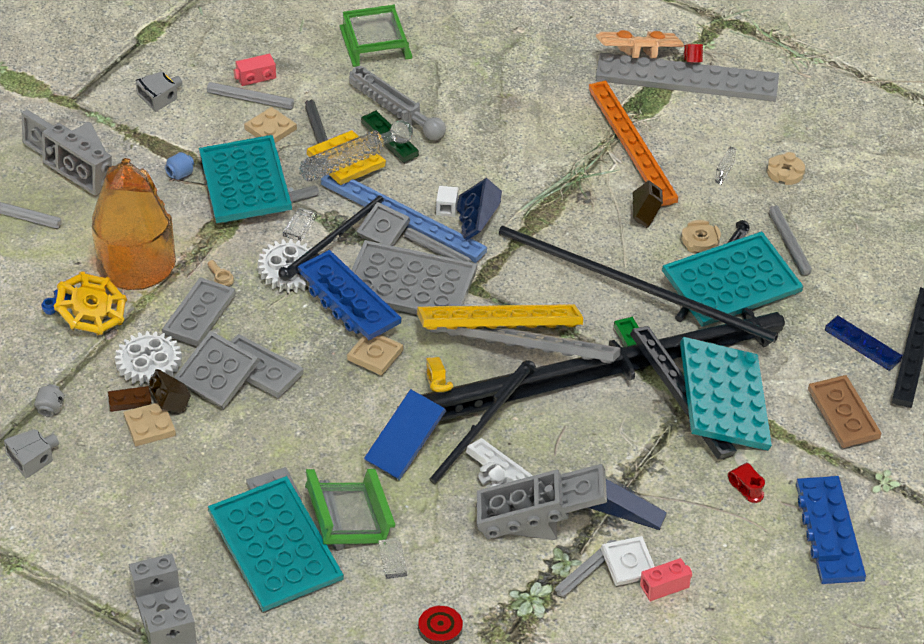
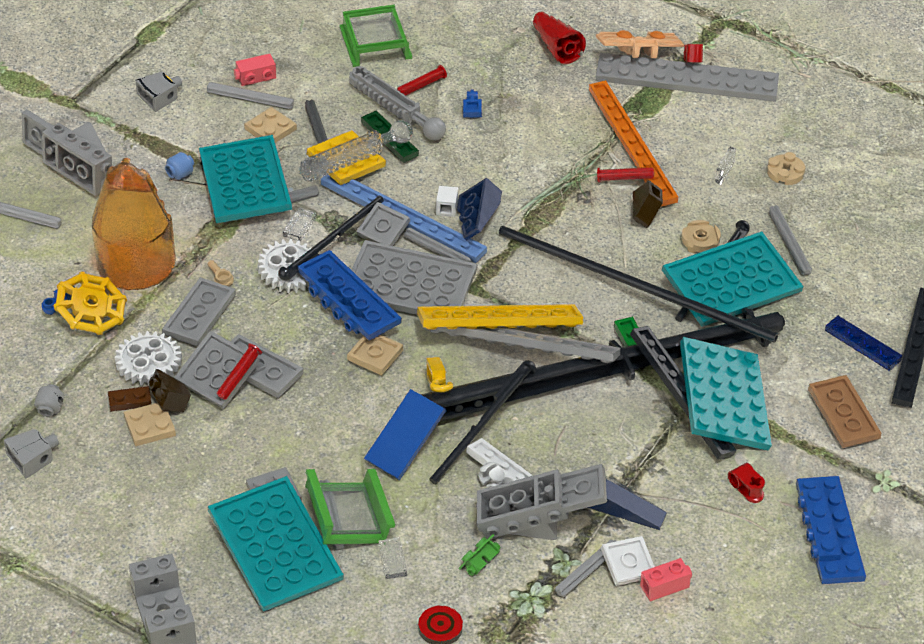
none -> red axle [216,343,262,400]
none -> red axle [397,65,447,96]
none -> bright green hinge [458,534,501,576]
none -> blue plate [463,89,482,118]
none -> red cone [533,12,586,64]
none -> red axle [597,167,654,183]

